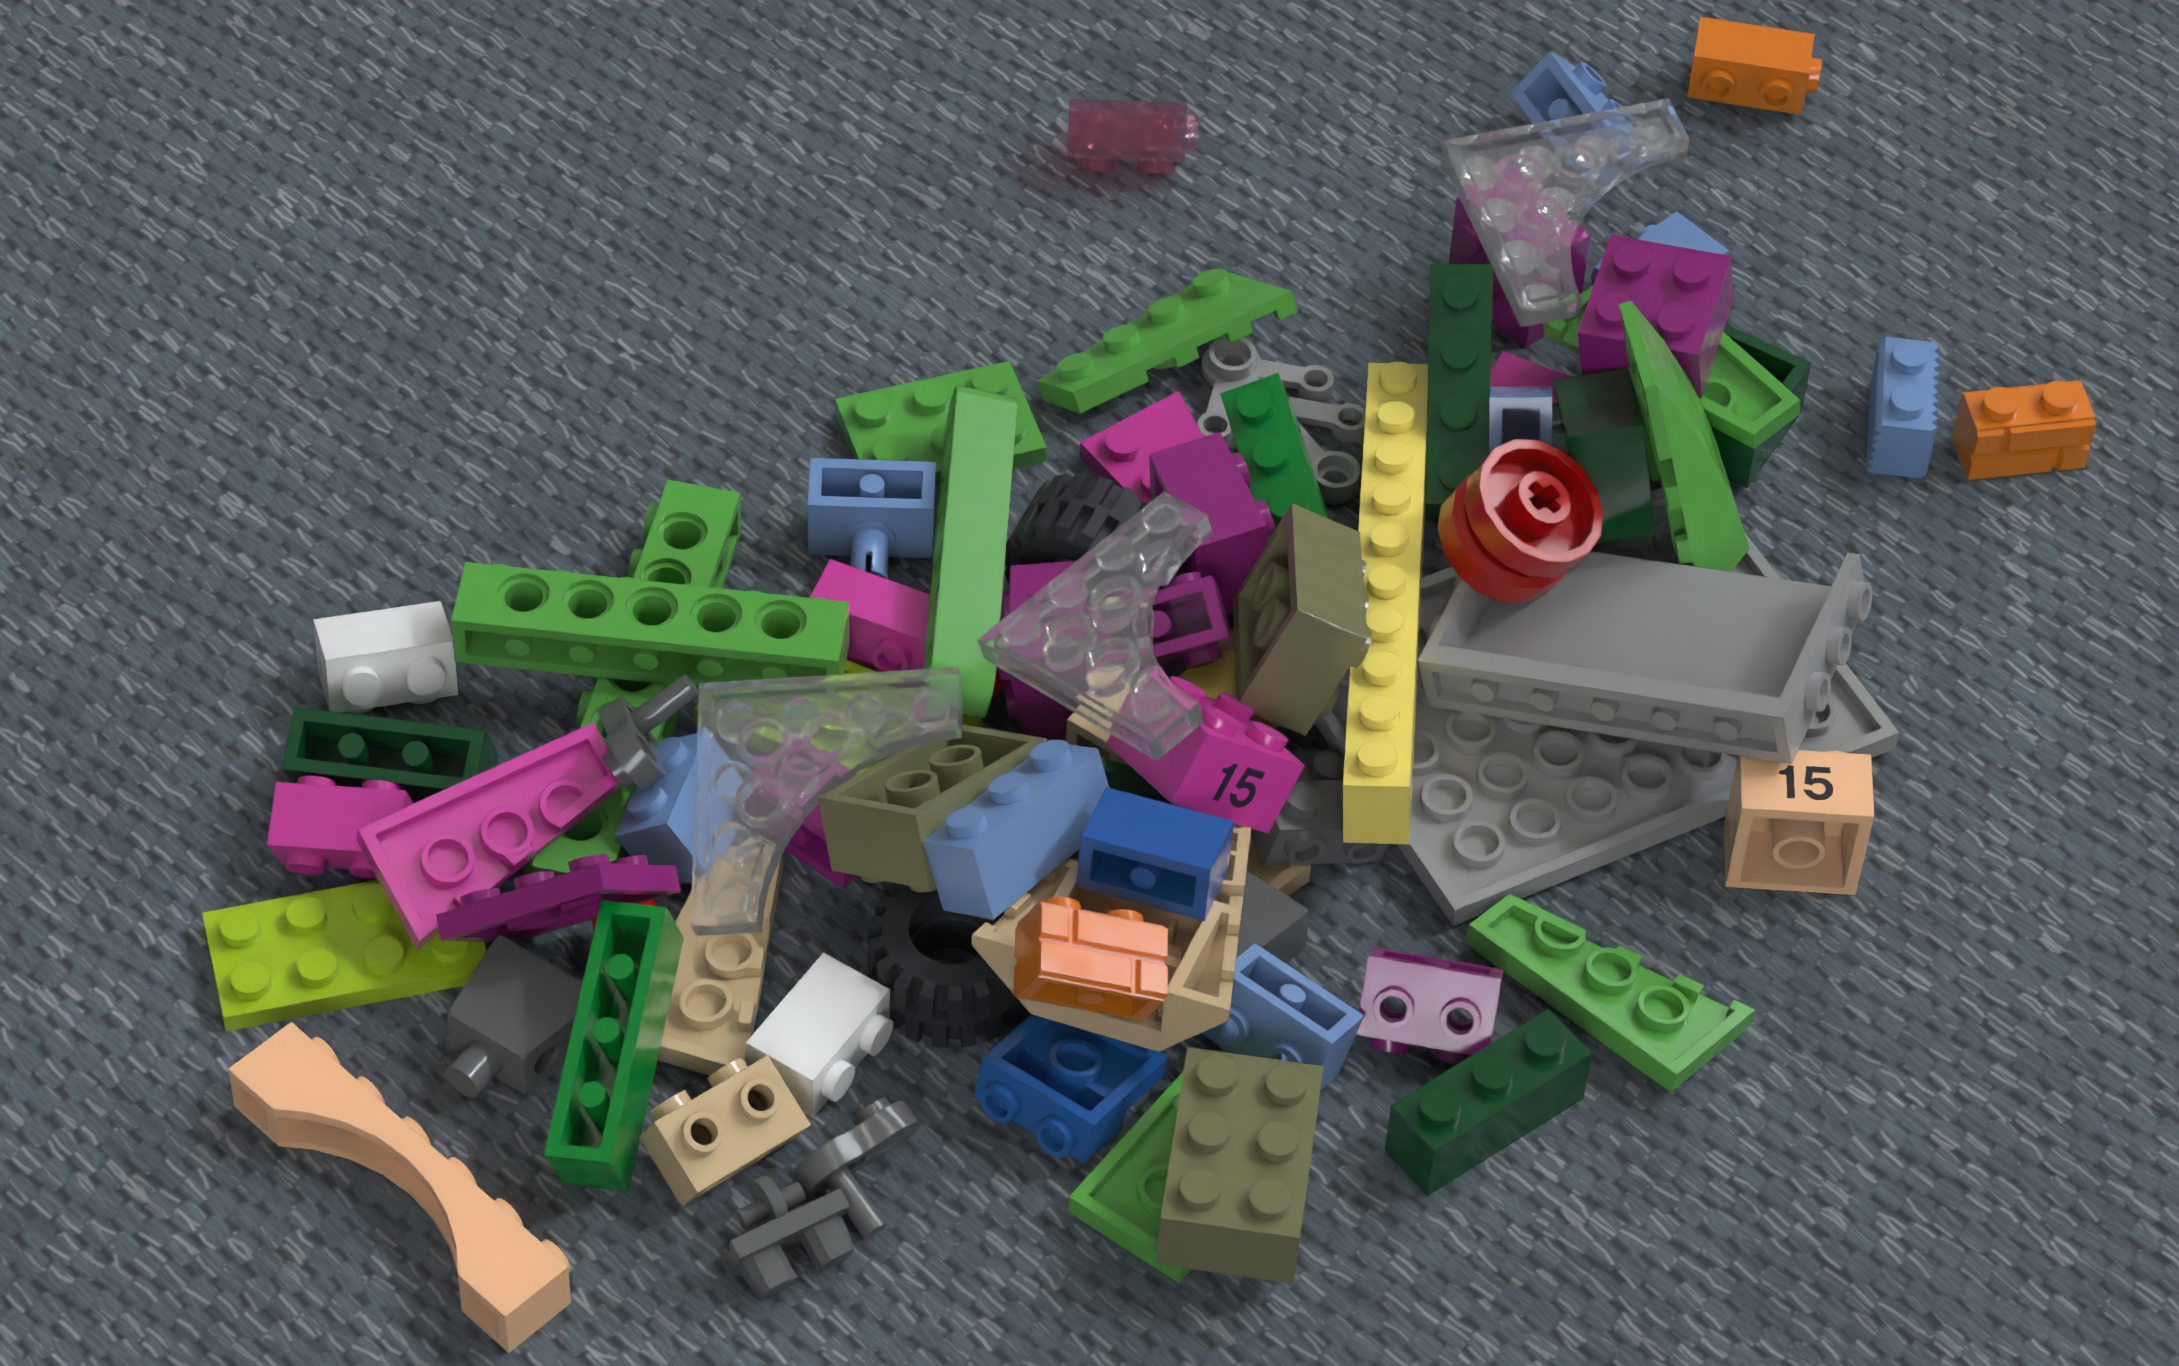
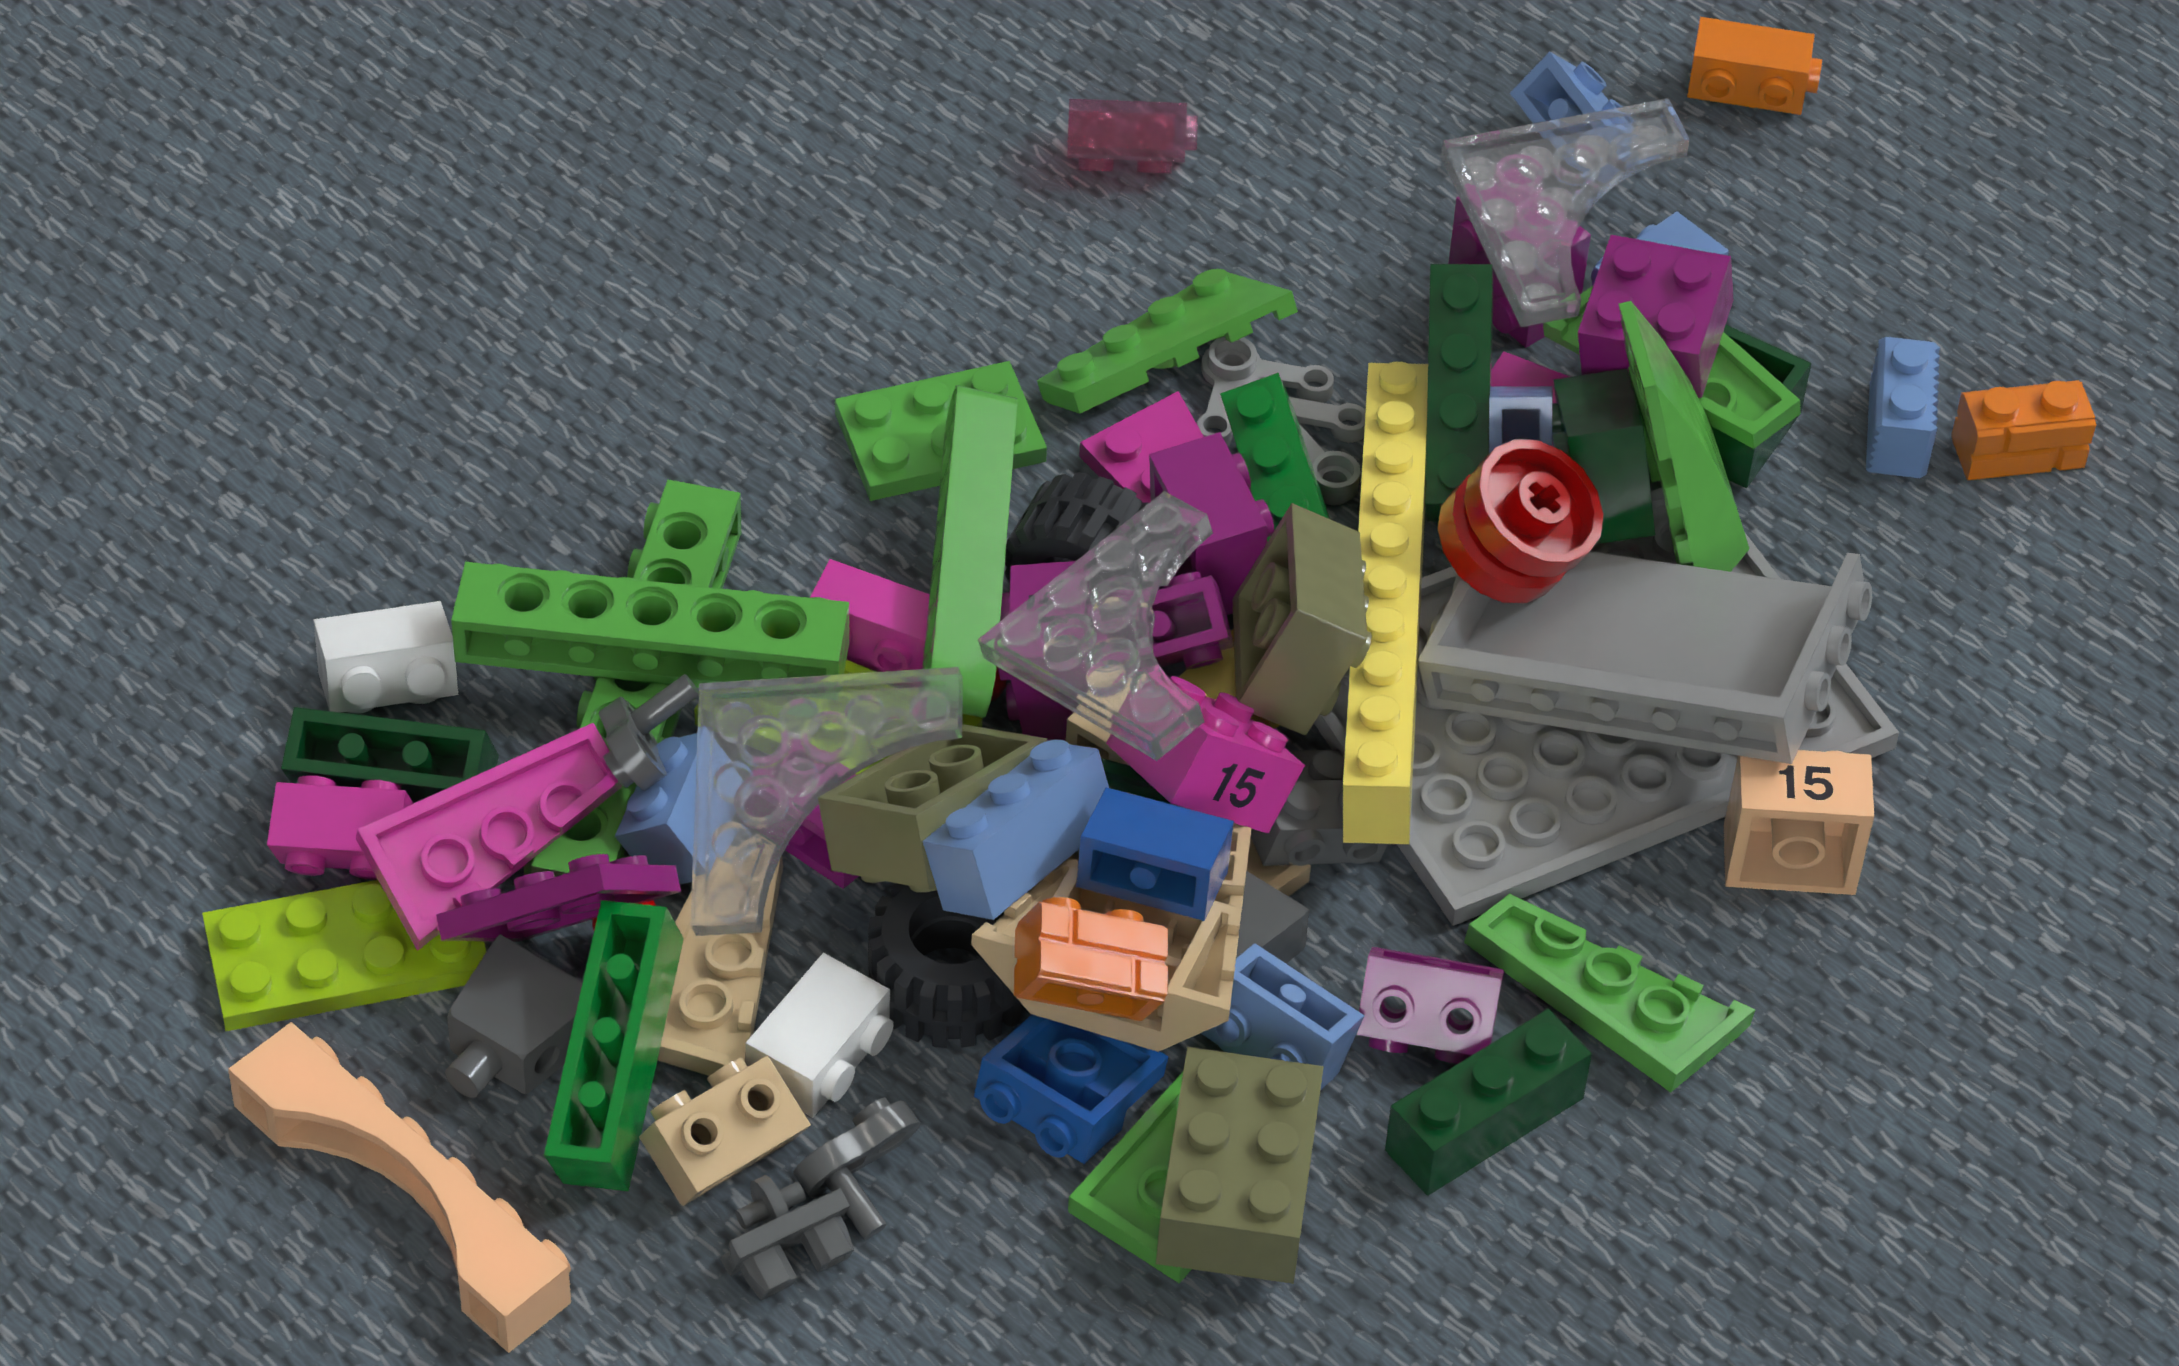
medium blue brick [808,458,936,580] -> none

